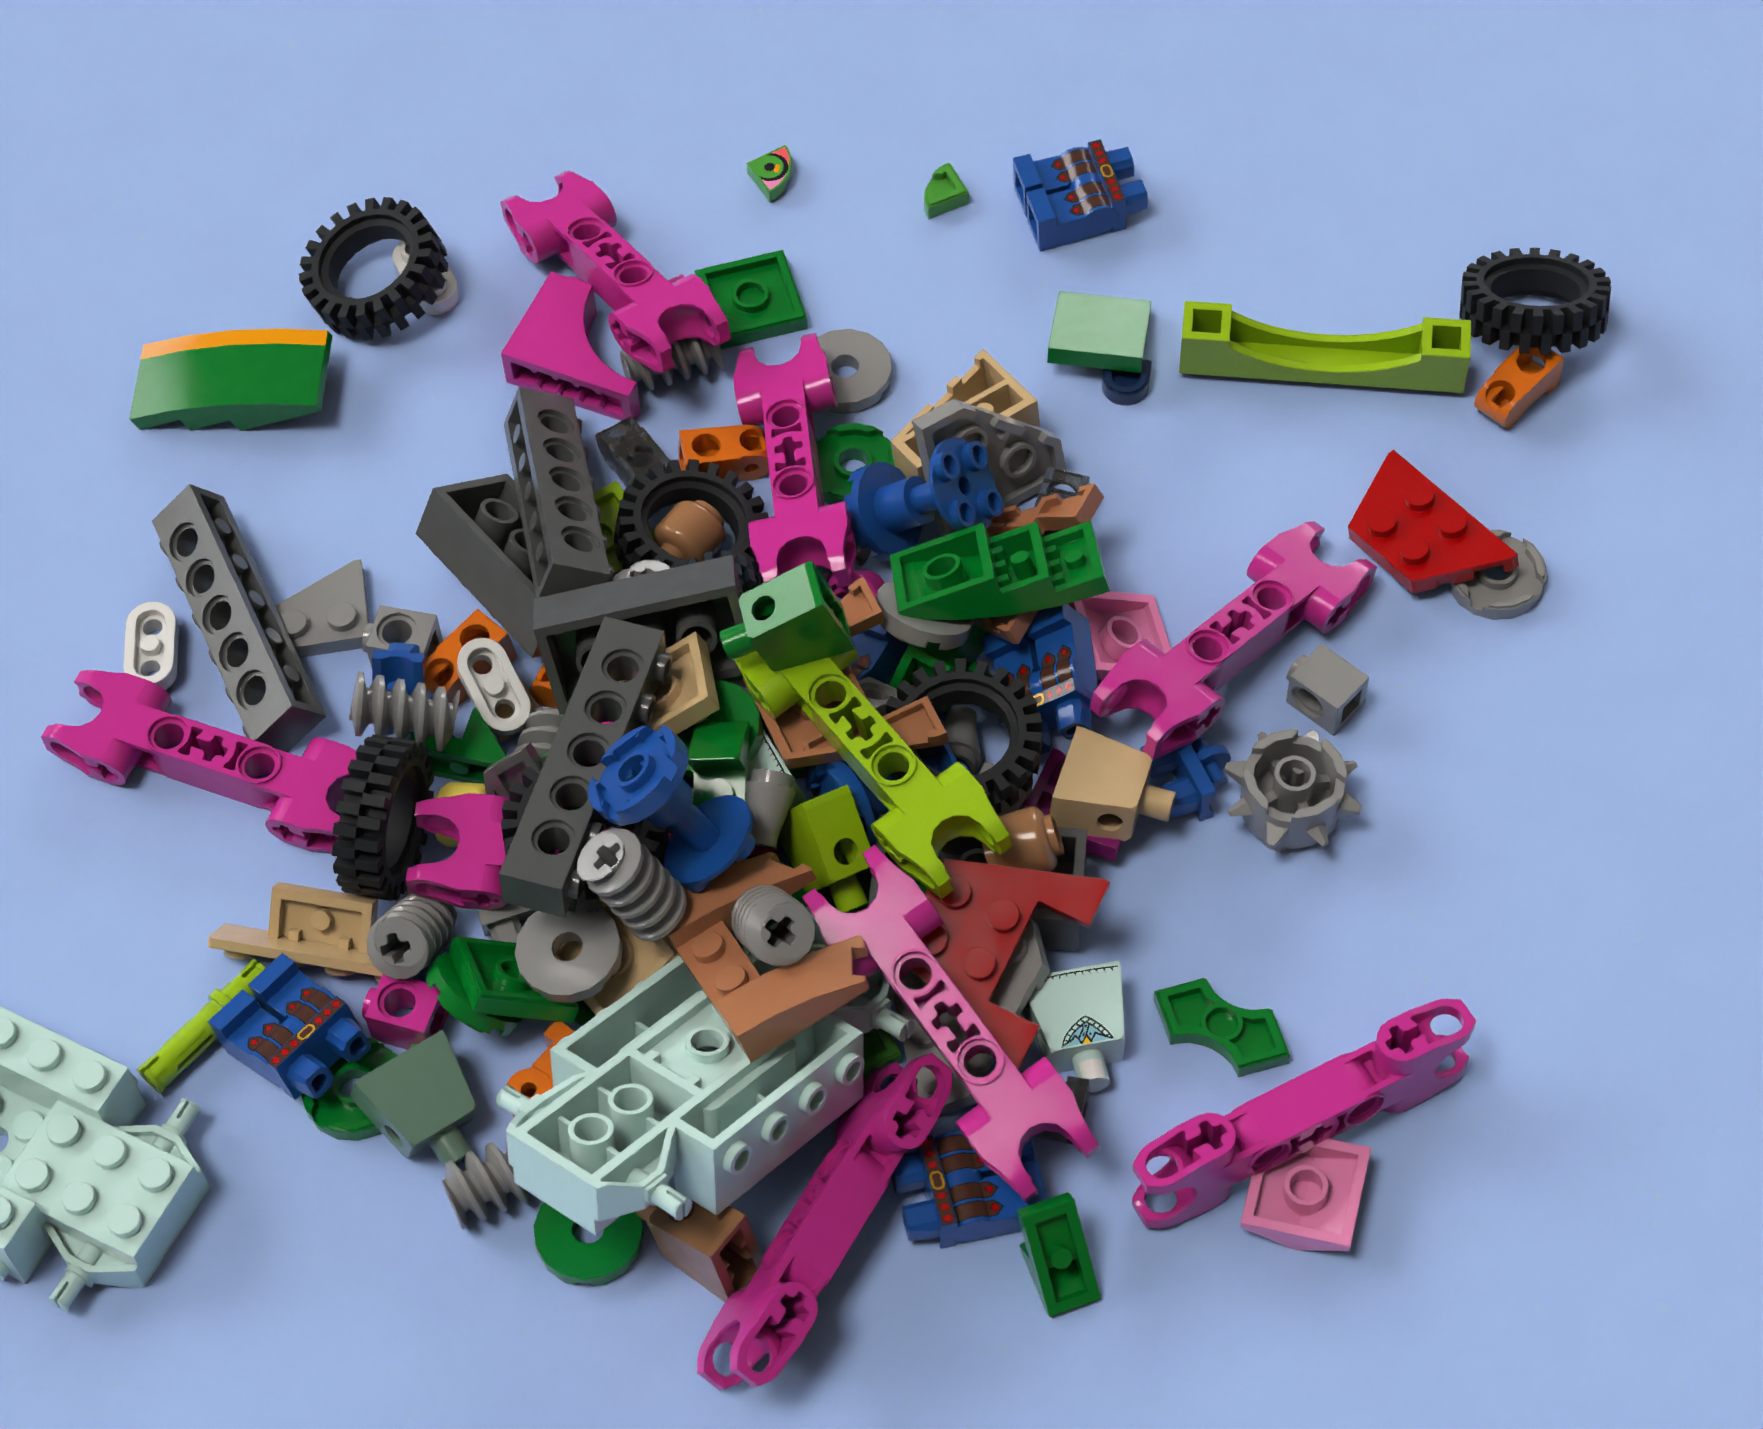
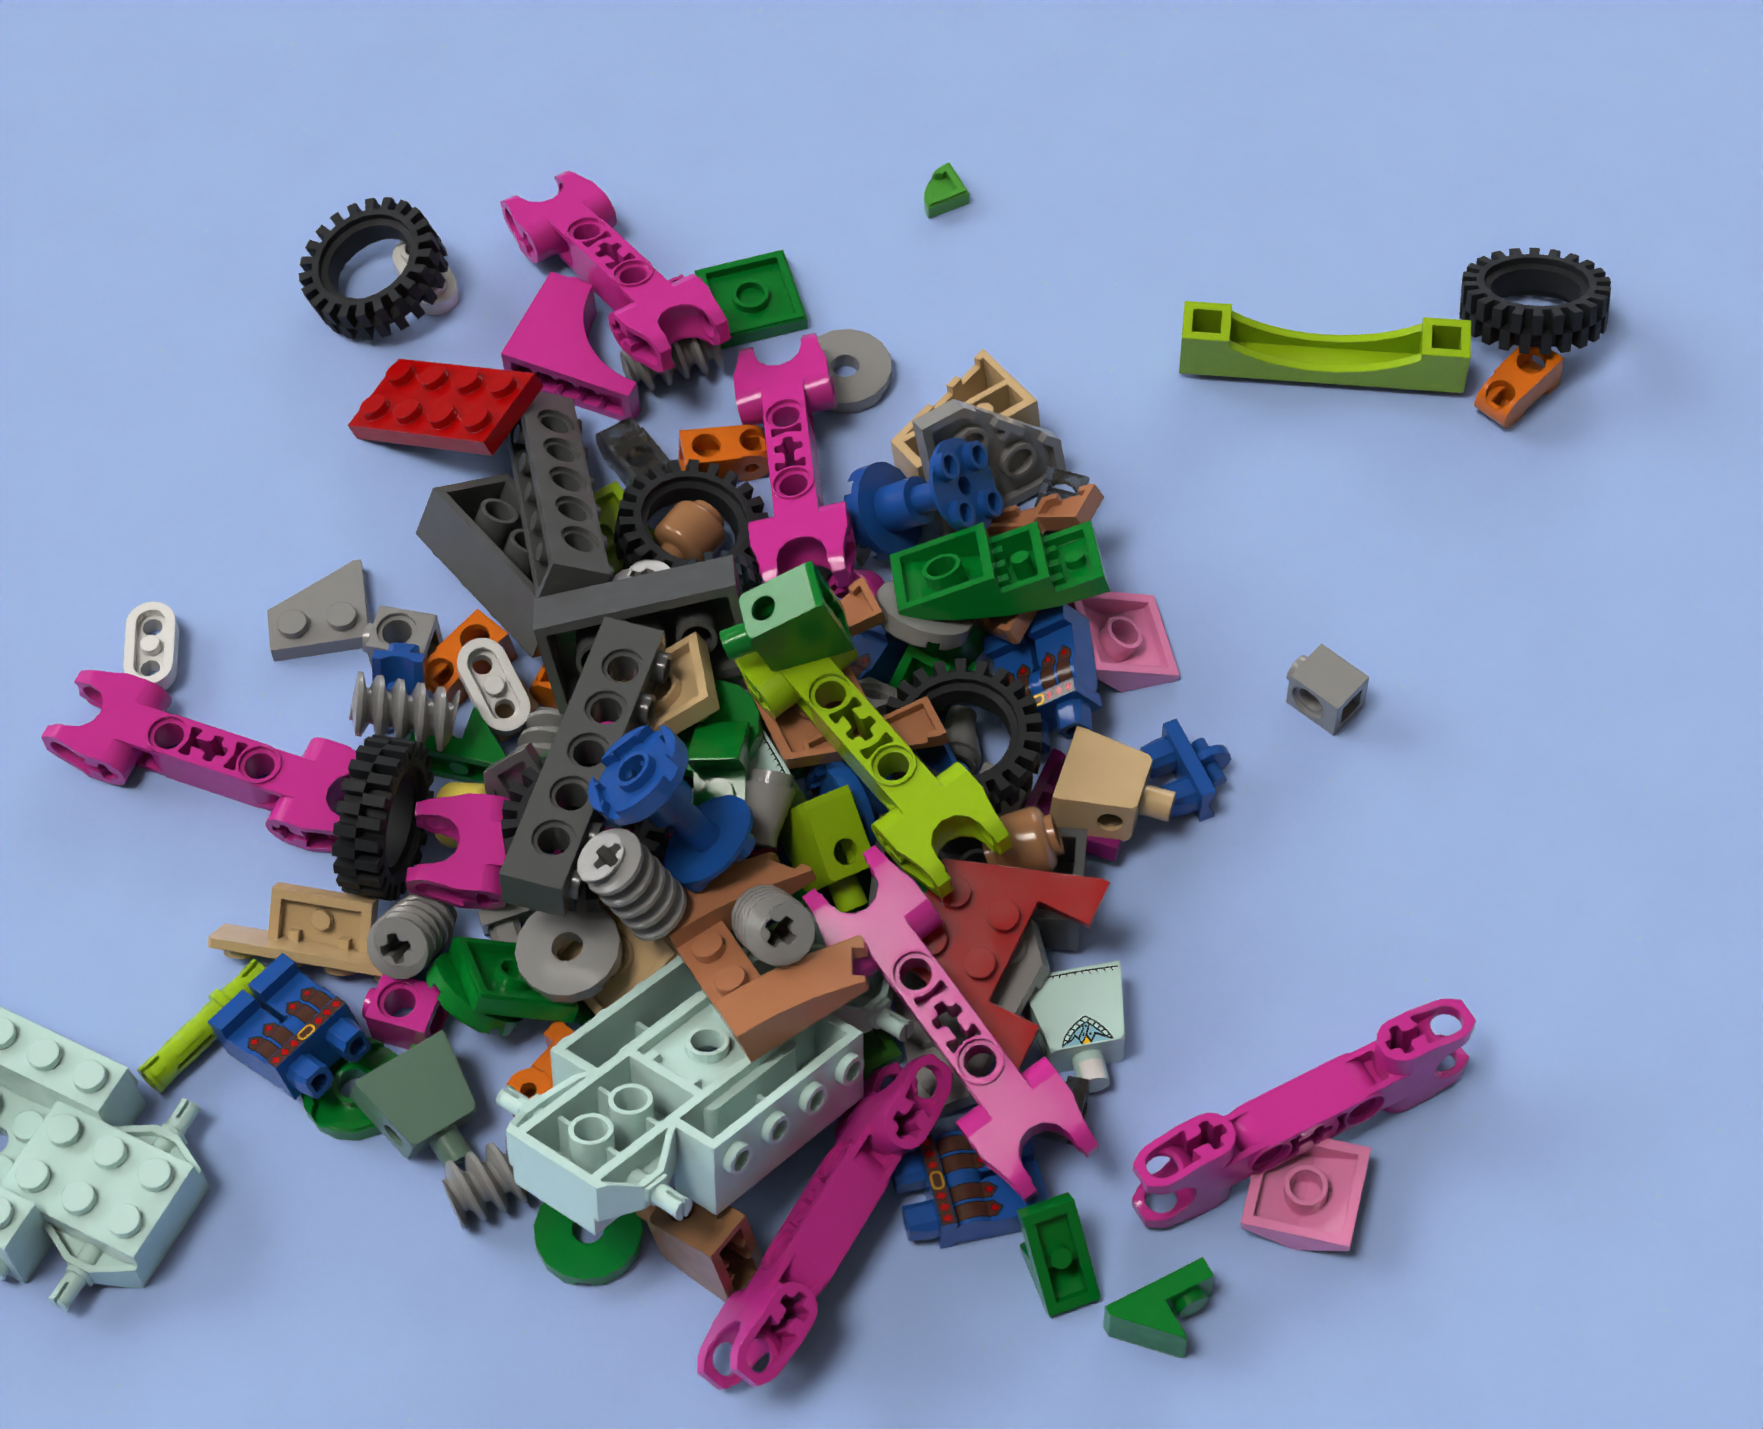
green slope [129,328,332,431] -> none
dark grey brick [152,484,326,752] -> none
bright green tile [747,145,792,202] -> none
green tile [816,423,895,504] -> none
blue hips [1013,139,1148,252] -> none
tile [1047,291,1151,373] -> none
dark pink piece [1089,521,1377,758] -> none
dark blue tile [1102,360,1152,406] -> none
green tile [1153,978,1290,1077] -> none
light grey brick [1224,729,1362,852] -> none
red wing [1348,450,1519,594] -> none
light grey tile [1448,530,1547,620] -> none
none -> red plate [348,359,543,456]
none -> green slope [1103,1257,1214,1358]

